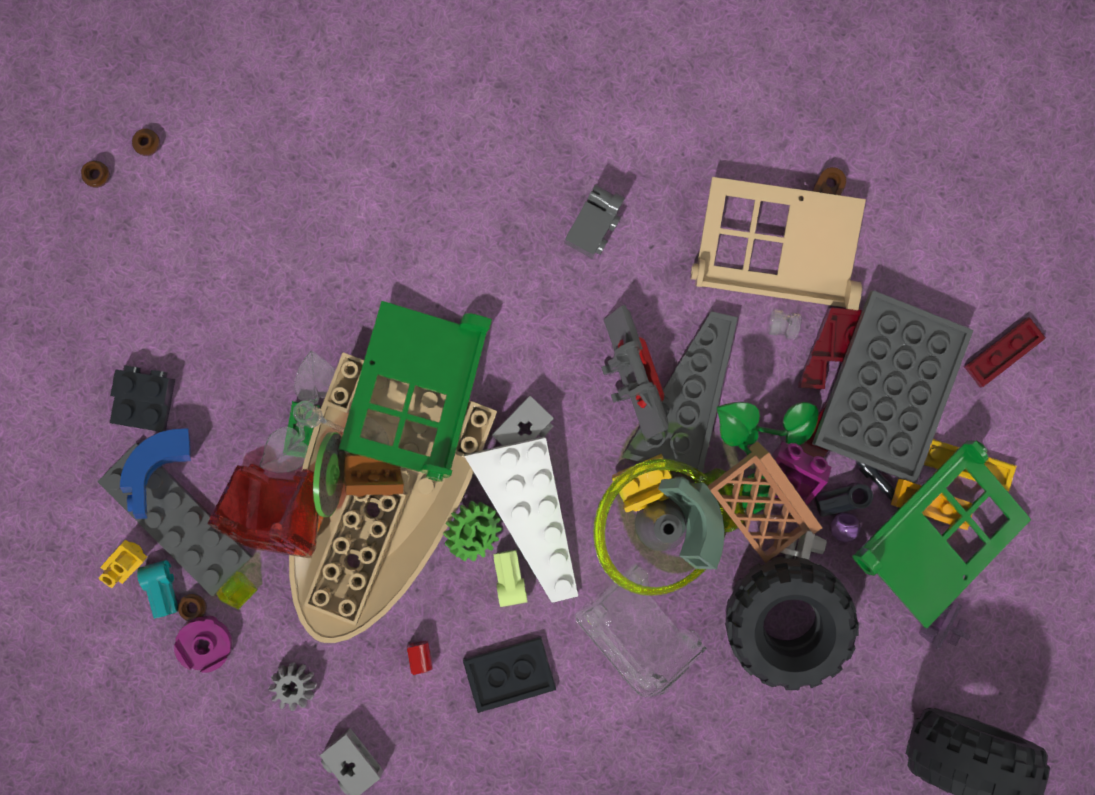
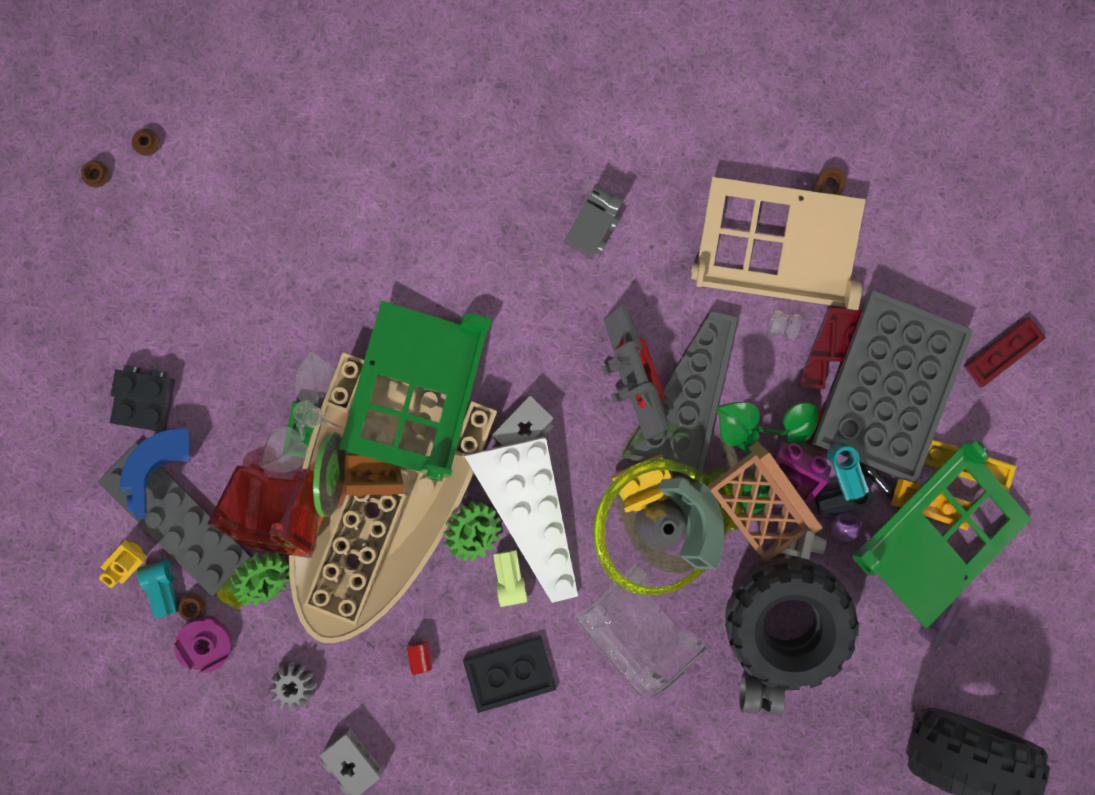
none -> bright green gear [230,552,290,606]
none -> flat silver wheel [739,676,785,716]
none -> teal piece [827,442,869,500]

